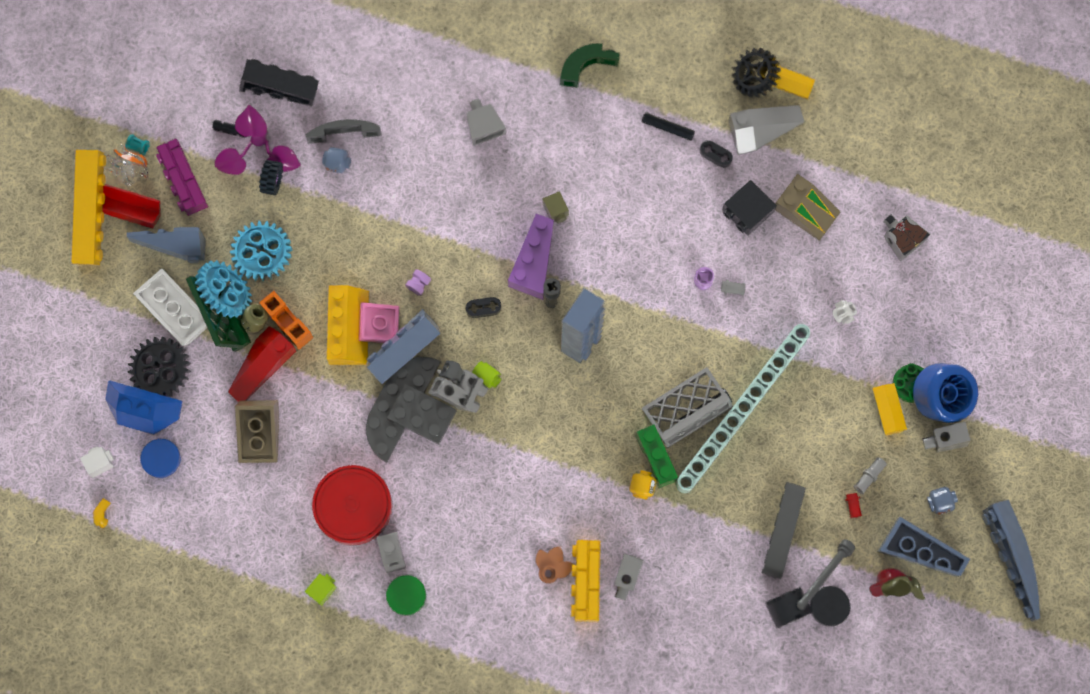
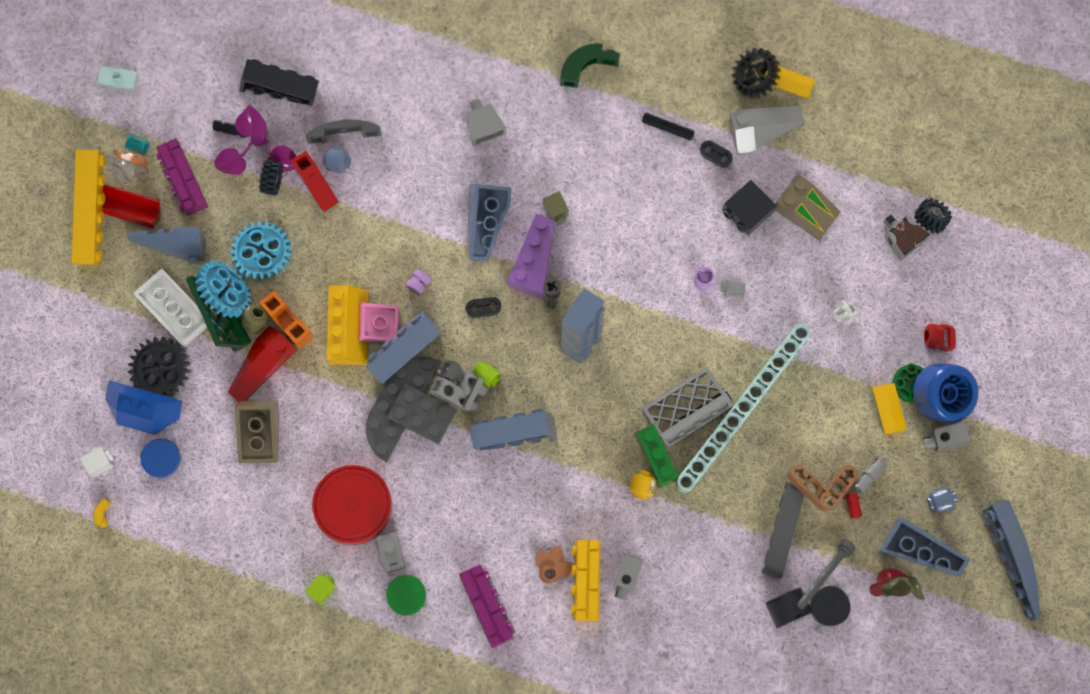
none -> light aqua plate [97,66,138,91]
none -> red slope [290,151,339,212]
none -> magenta brick [459,564,516,649]
none -> sand blue wedge [468,184,512,261]
none -> sand blue wedge [470,409,557,451]
none -> medium nougat beam [787,465,858,512]
none -> black wheel [914,198,952,234]
none -> red piece [924,323,956,352]

